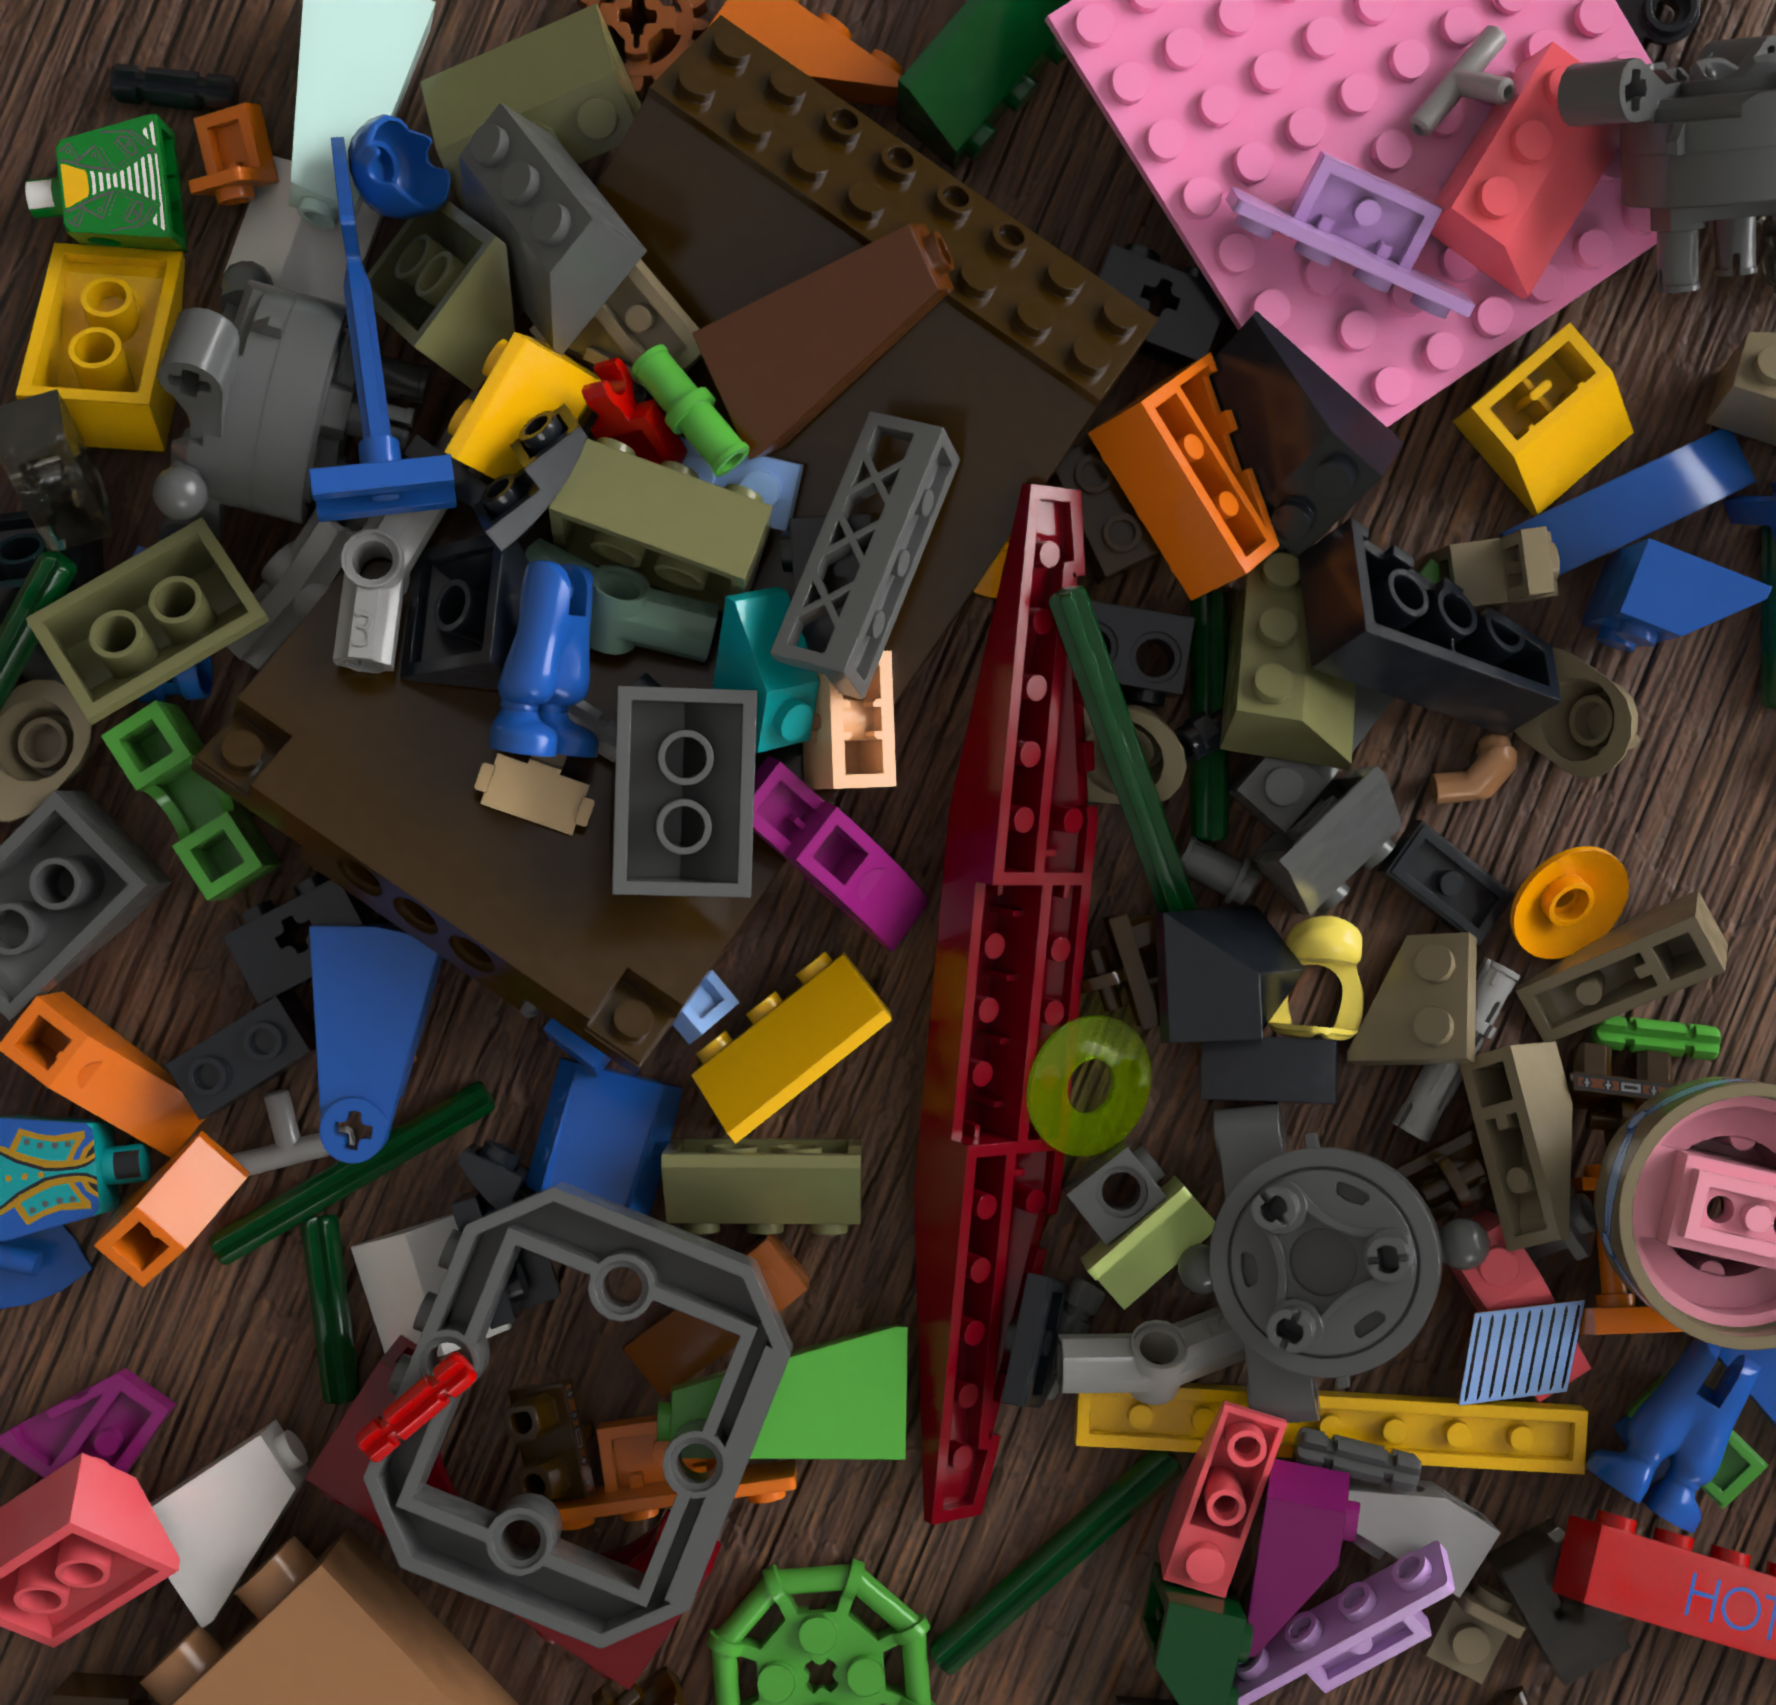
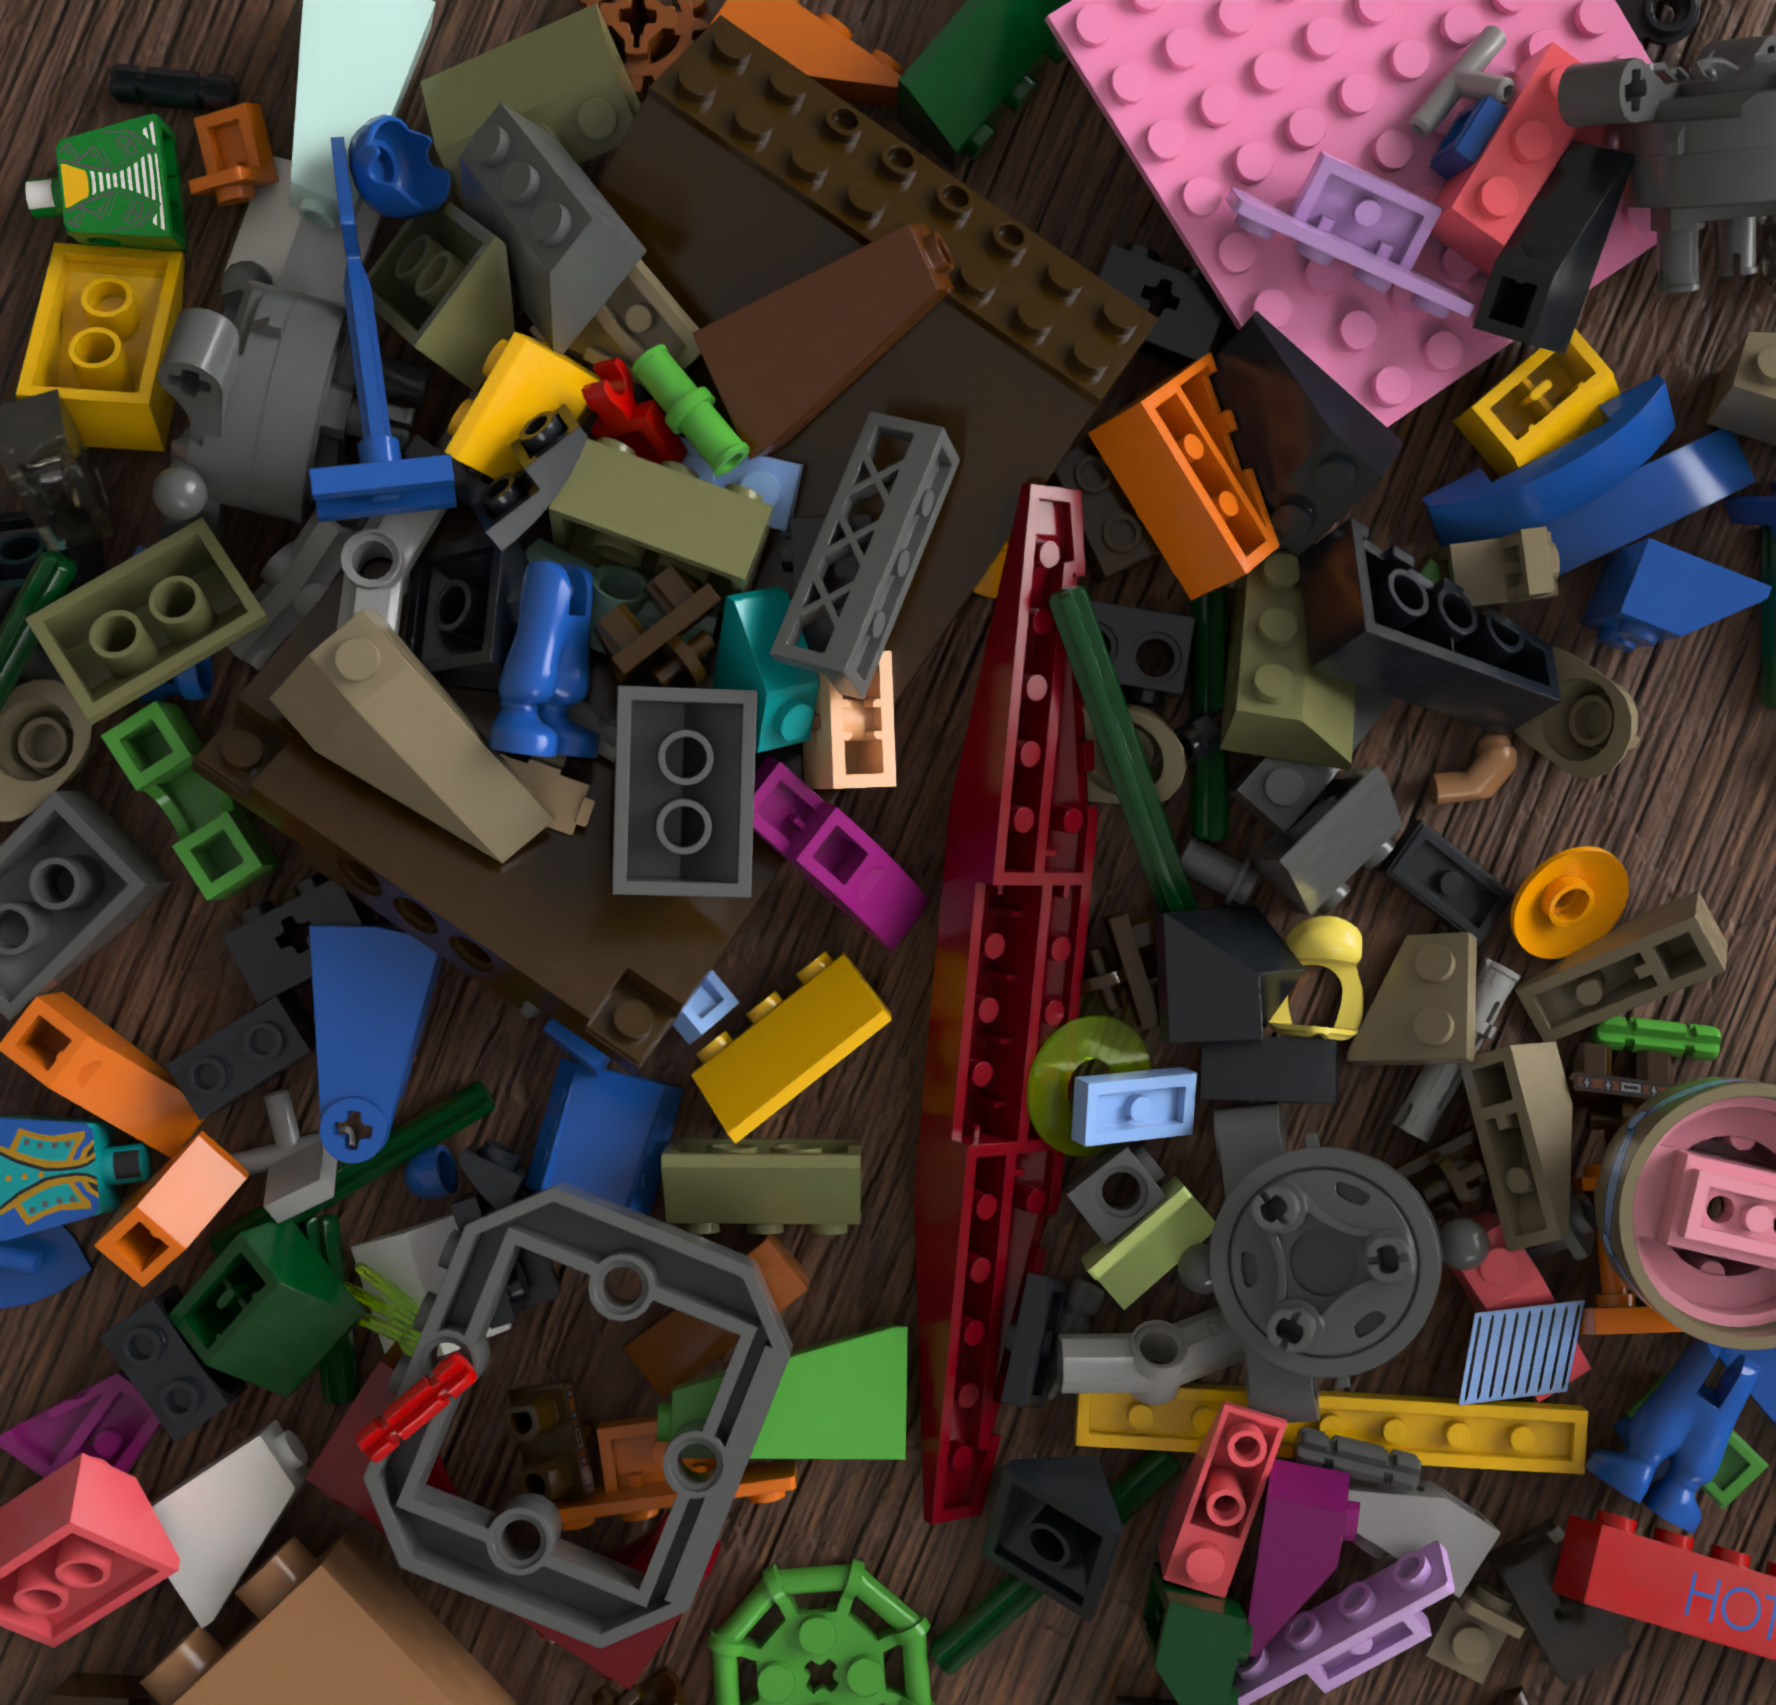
none -> black brick [100,1285,248,1443]
none -> dark green slope [168,1218,367,1397]
none -> light grey tile [263,1141,337,1224]
none -> dark tan wedge [269,609,555,864]
none -> clear neon green piece [343,1262,422,1356]
none -> blue hinge [404,1144,458,1199]
none -> dark brown hips [593,564,721,687]
none -> black slope [981,1455,1123,1622]
none -> light blue plate [1071,1067,1197,1147]
none -> blue slope [1422,375,1676,548]
none -> blue tile [1429,95,1508,180]
none -> black slope [1472,140,1635,354]

